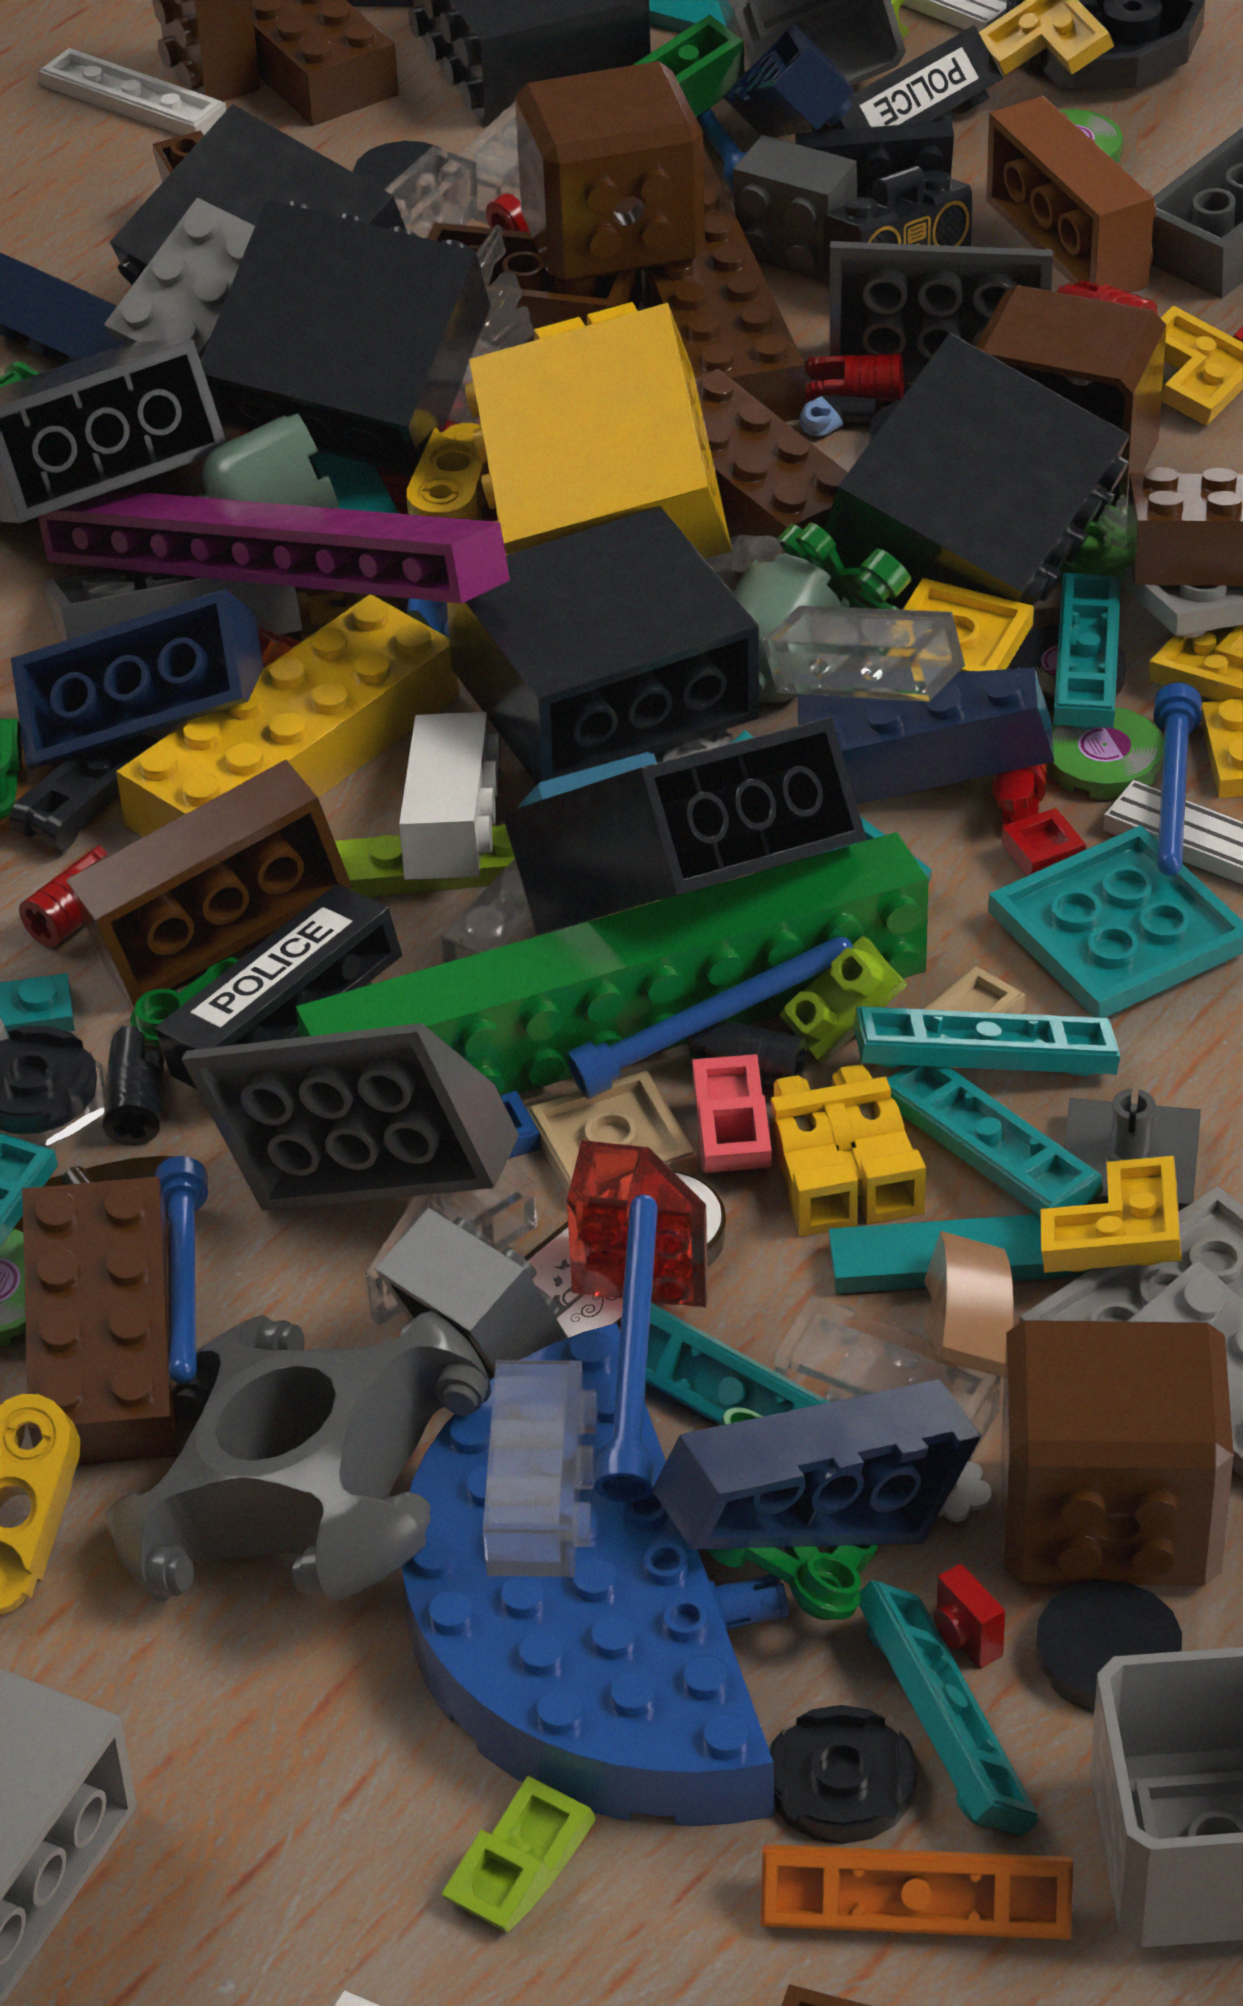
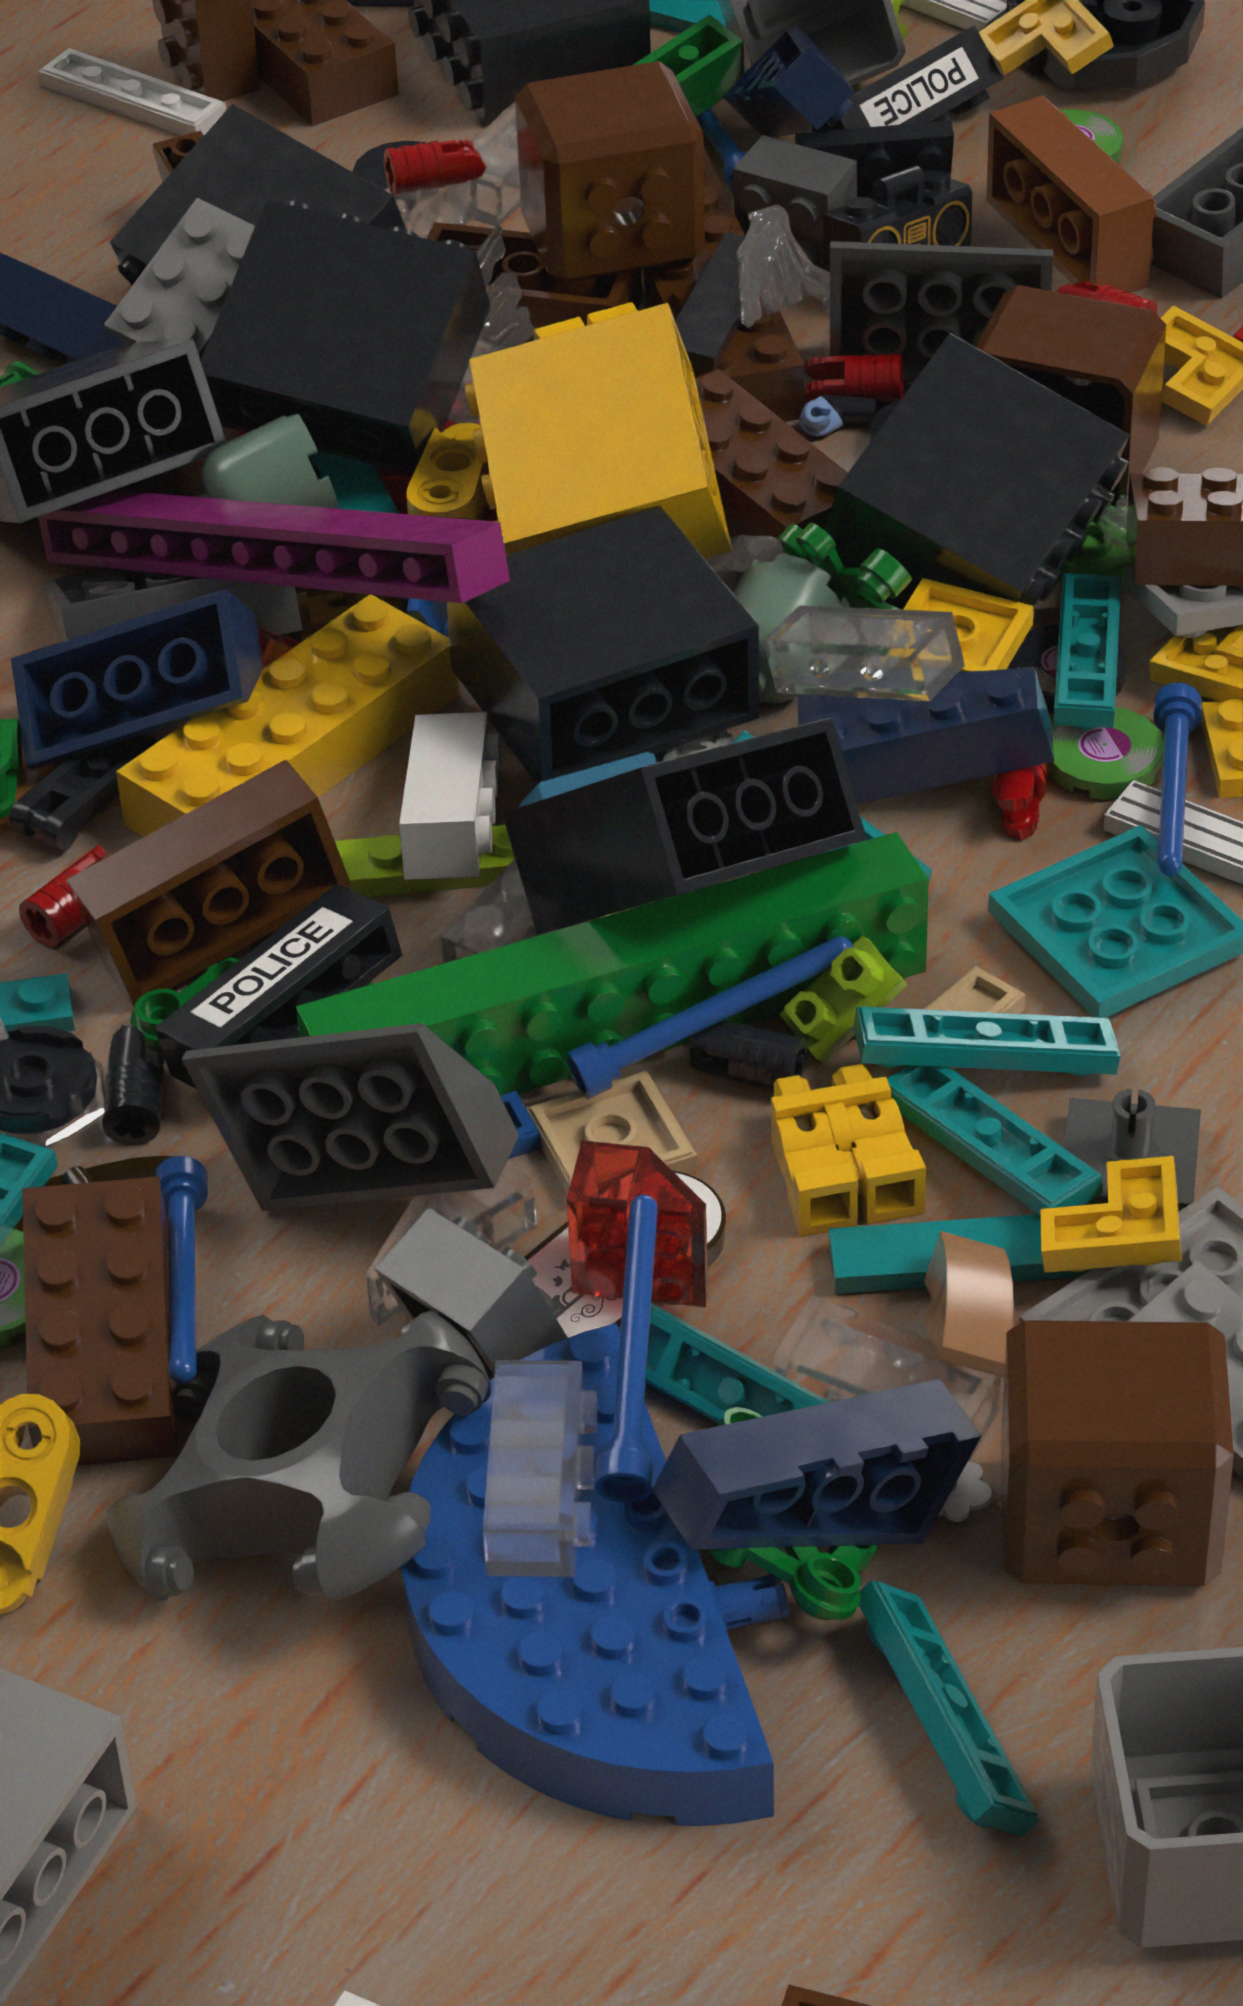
lime slope [441,1775,597,1933] -> none
red tile [486,193,530,233] -> none
coral brick [692,1054,772,1173] -> none
orange plate [760,1844,1073,1940] -> none
black tile [770,1705,917,1844] -> none
red plate [934,1563,1006,1669] -> none
red plate [1001,808,1086,876] -> none
black tile [1035,1580,1182,1710] -> none
none -> red hinge [384,139,487,196]
none -> black tile [675,232,777,373]
none -> clear animal [736,204,830,328]

